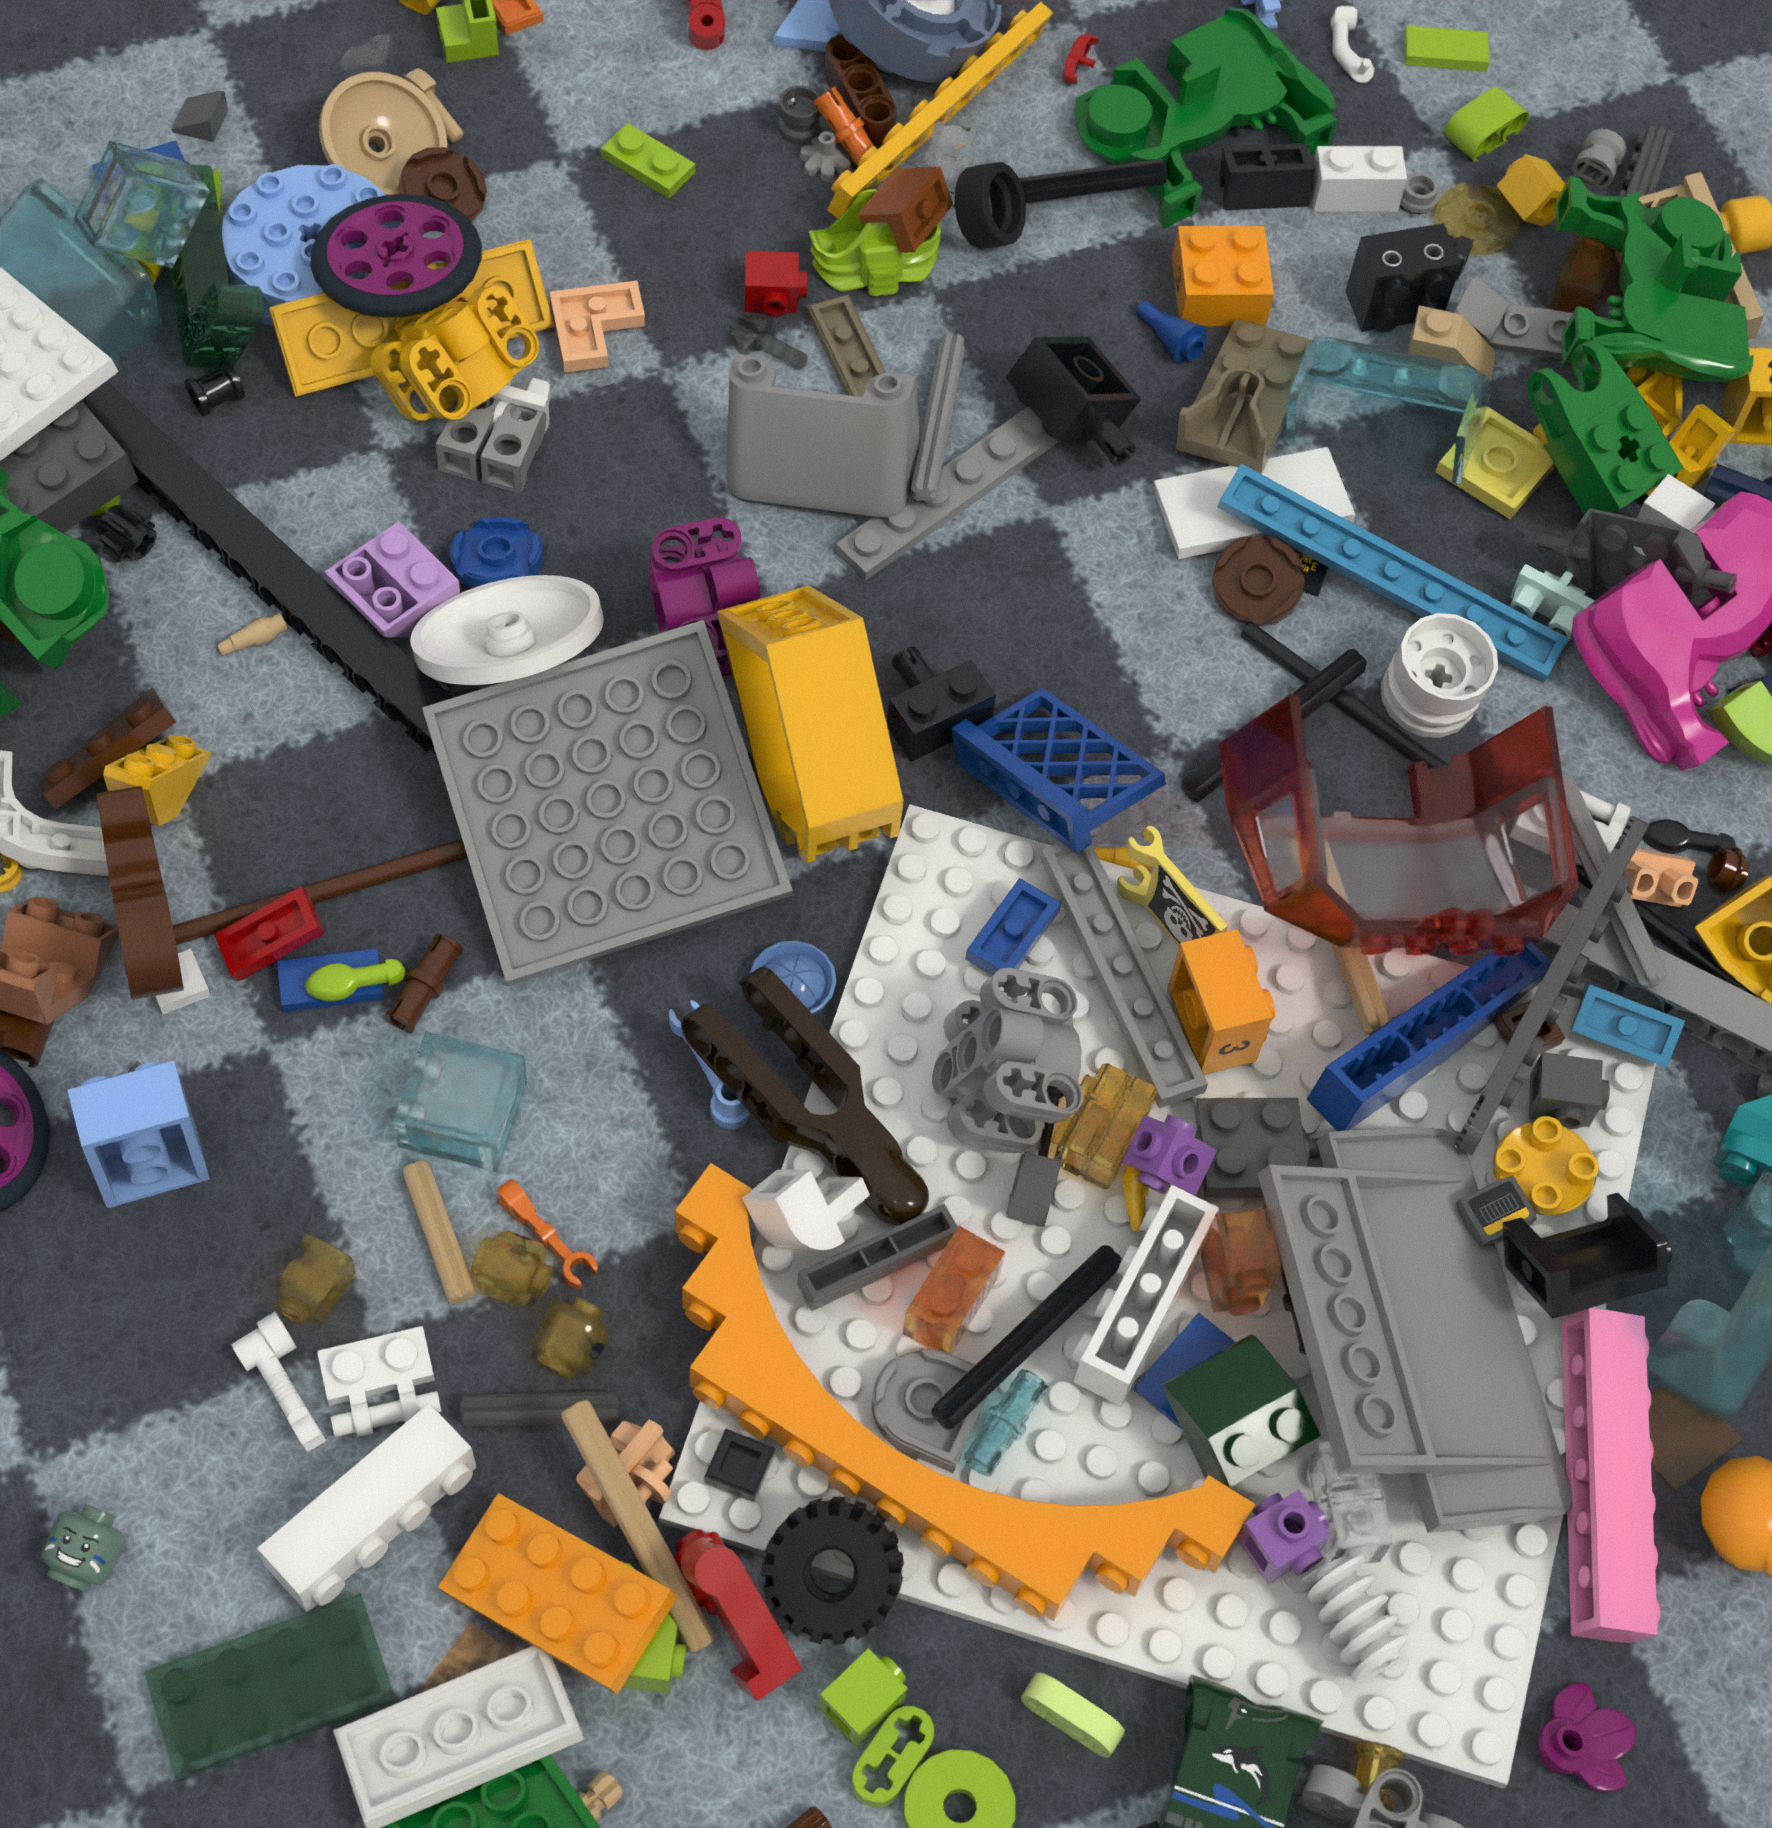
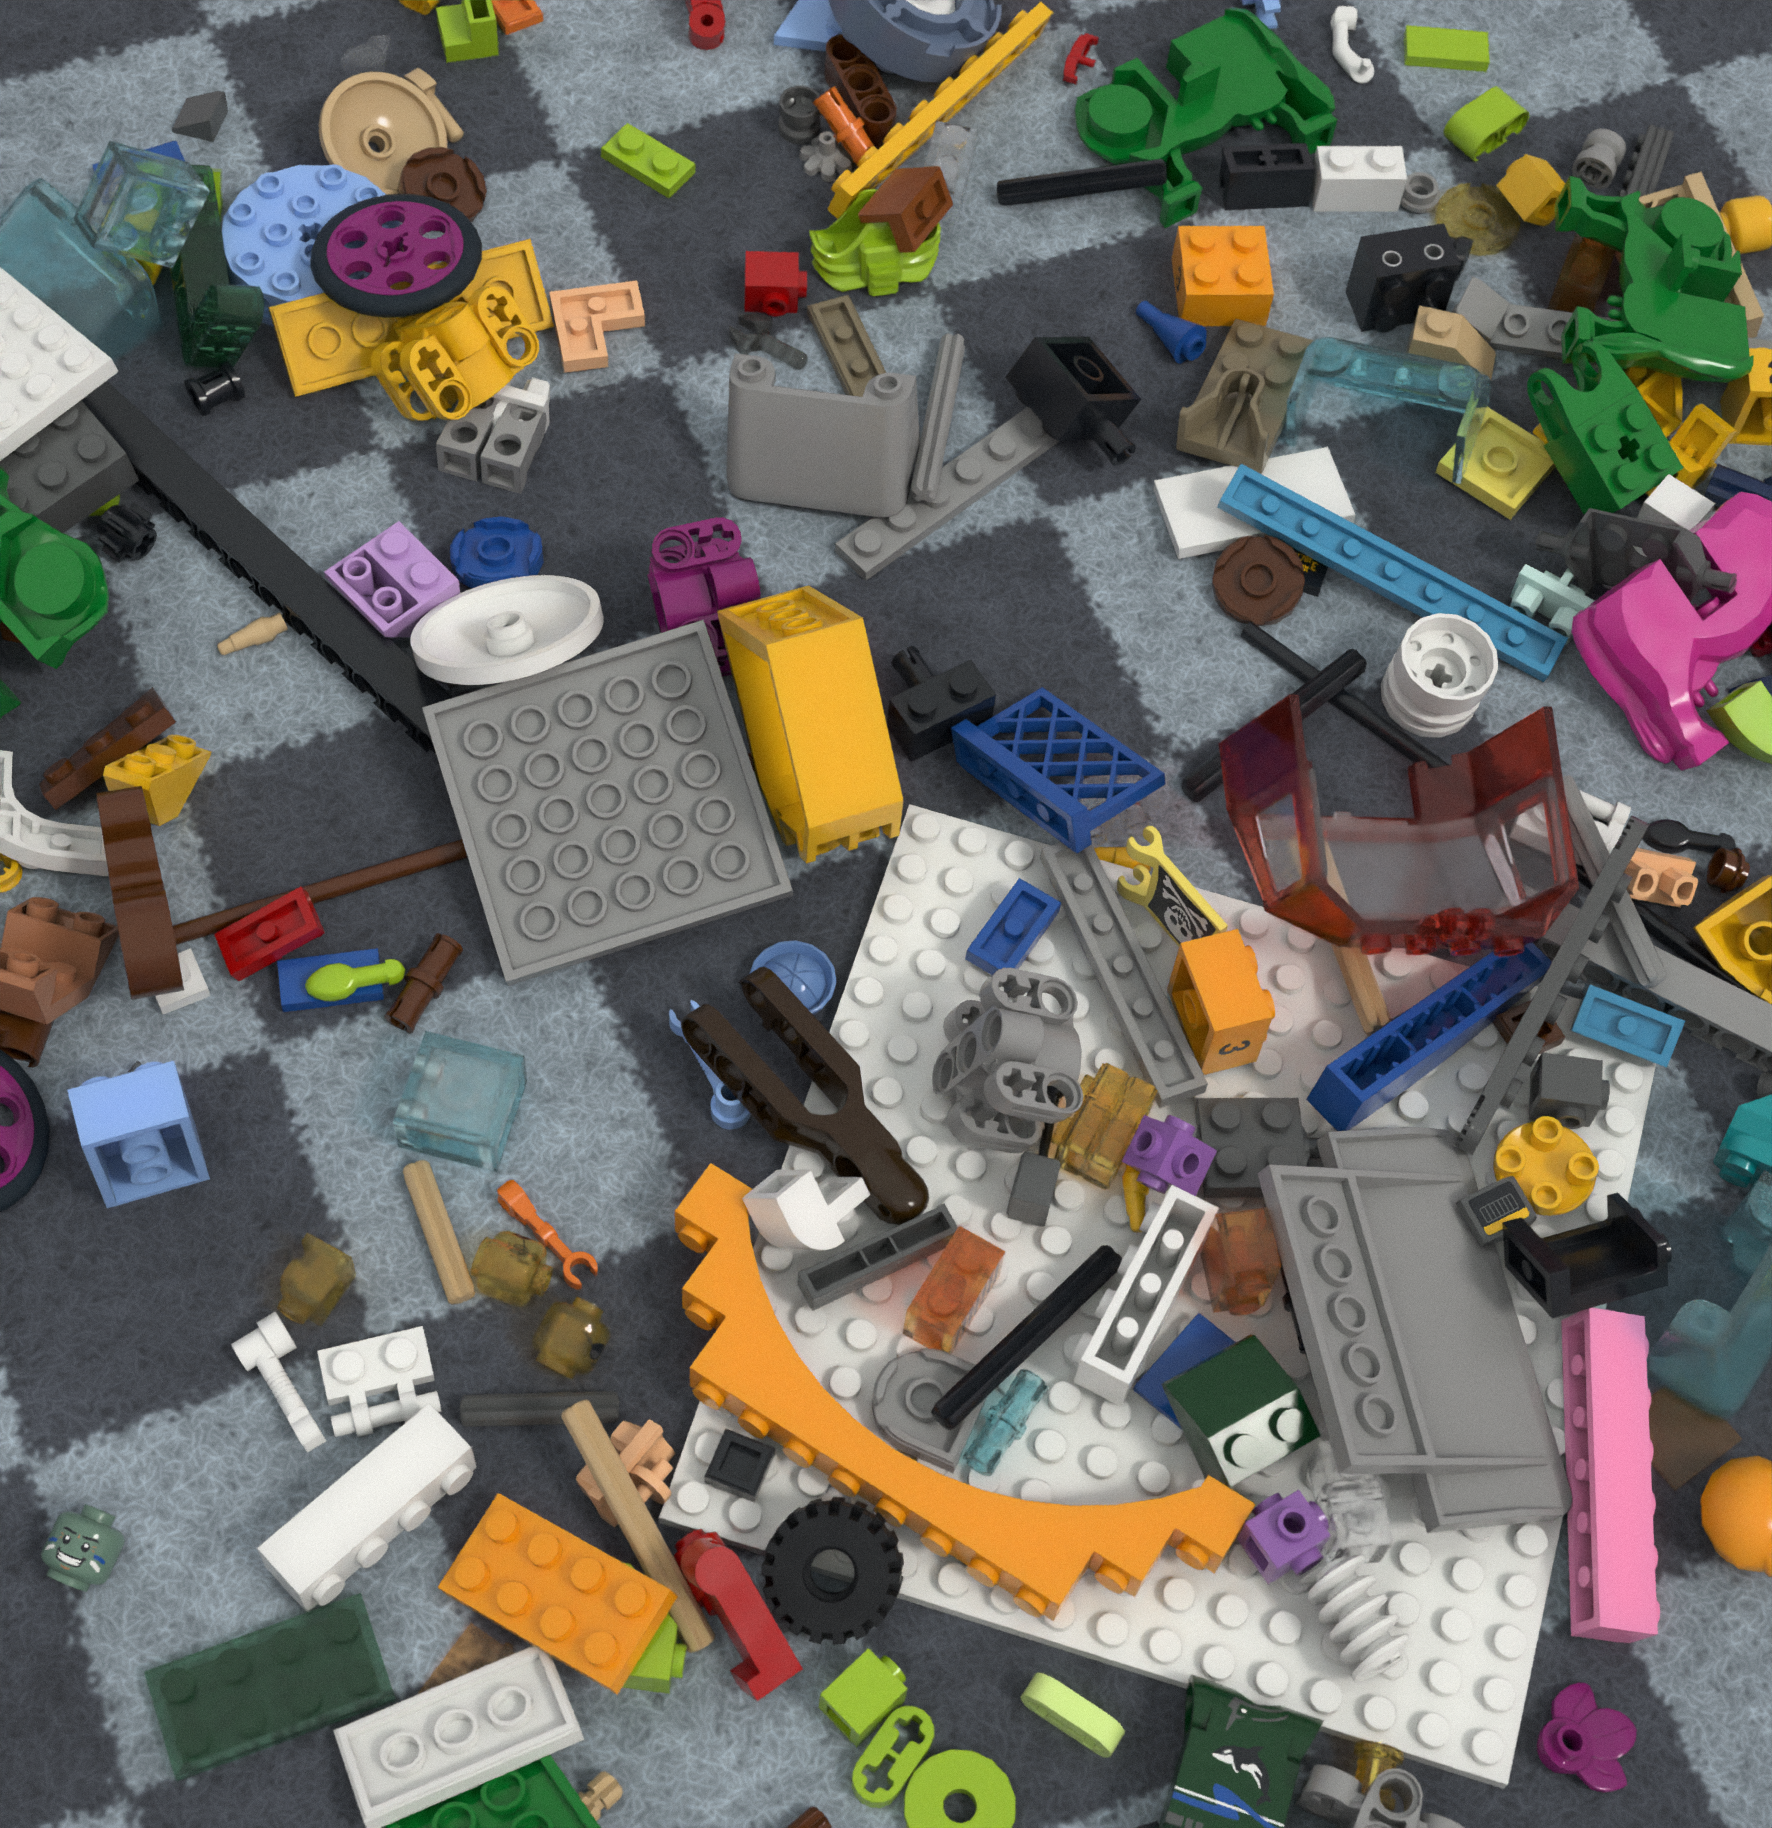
black tyre [954,161,1026,249] -> none

